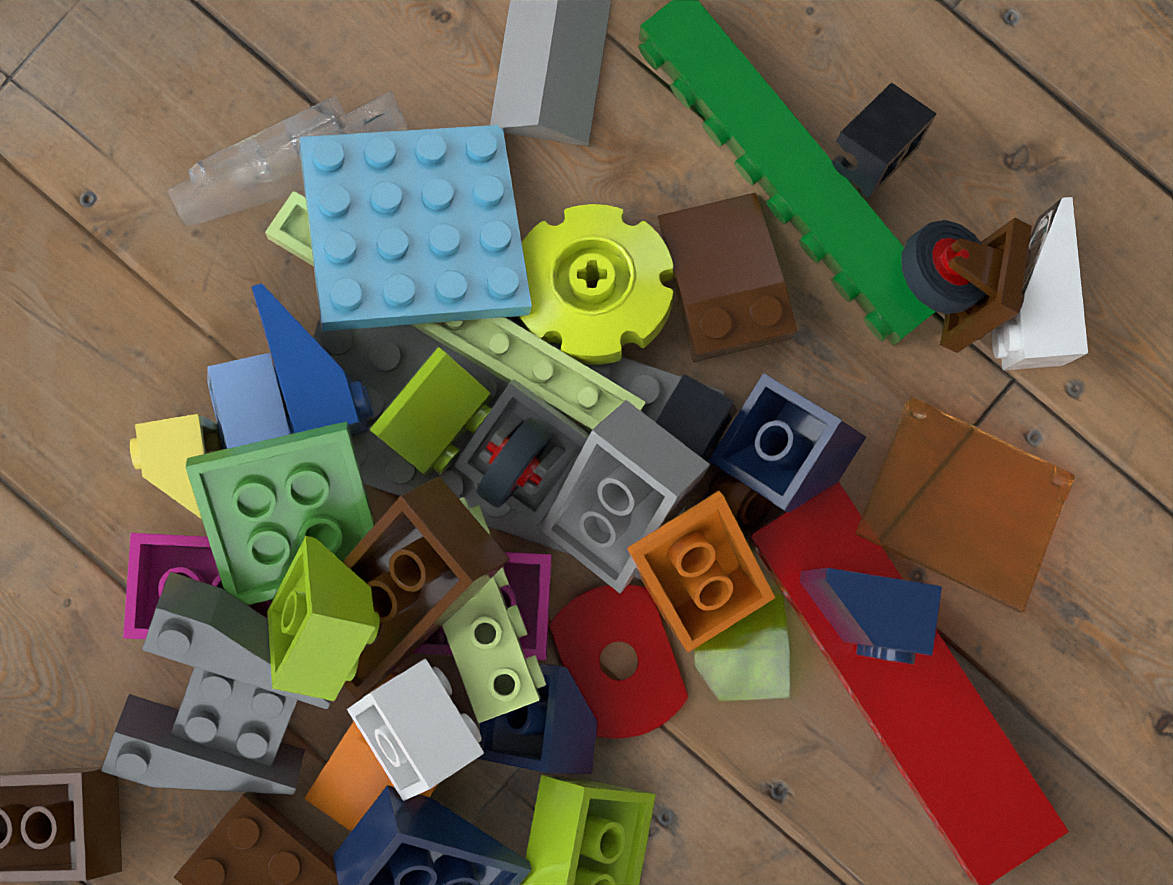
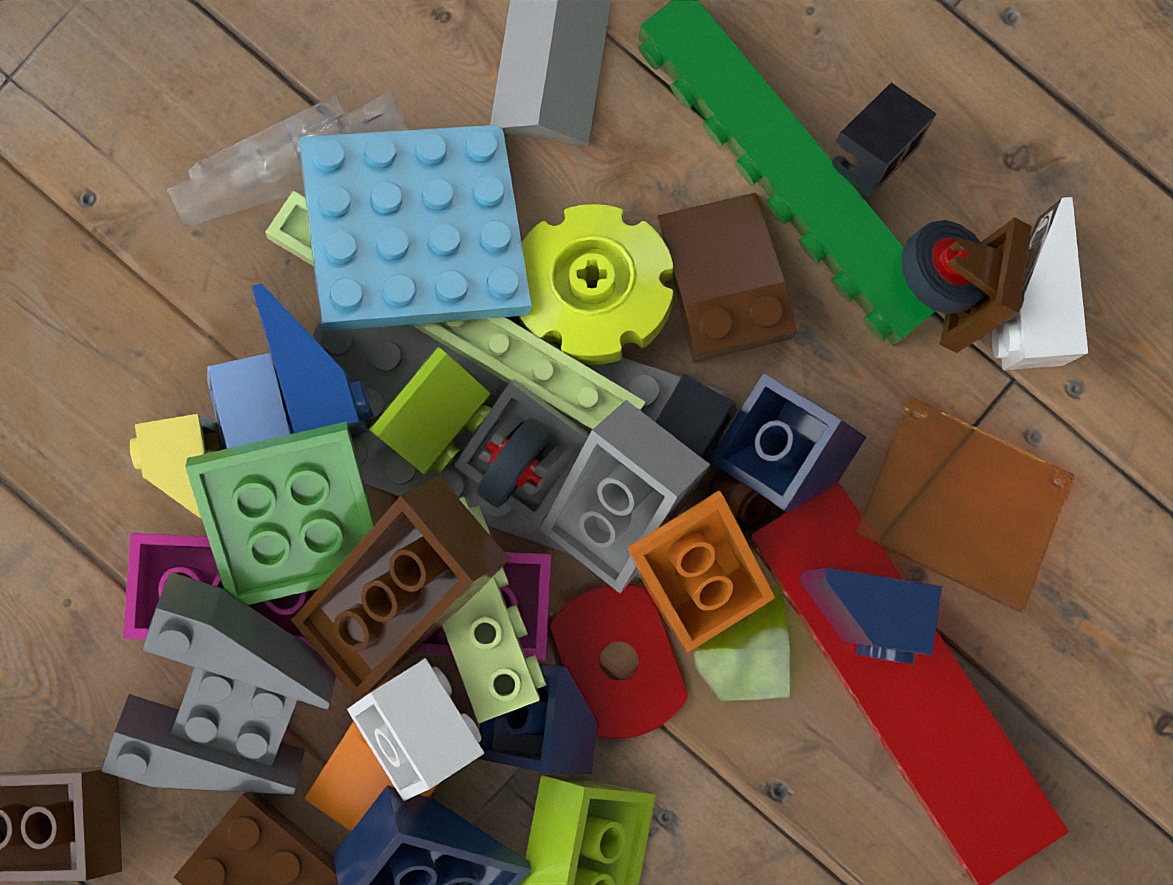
lime slope [267,536,380,701] -> none

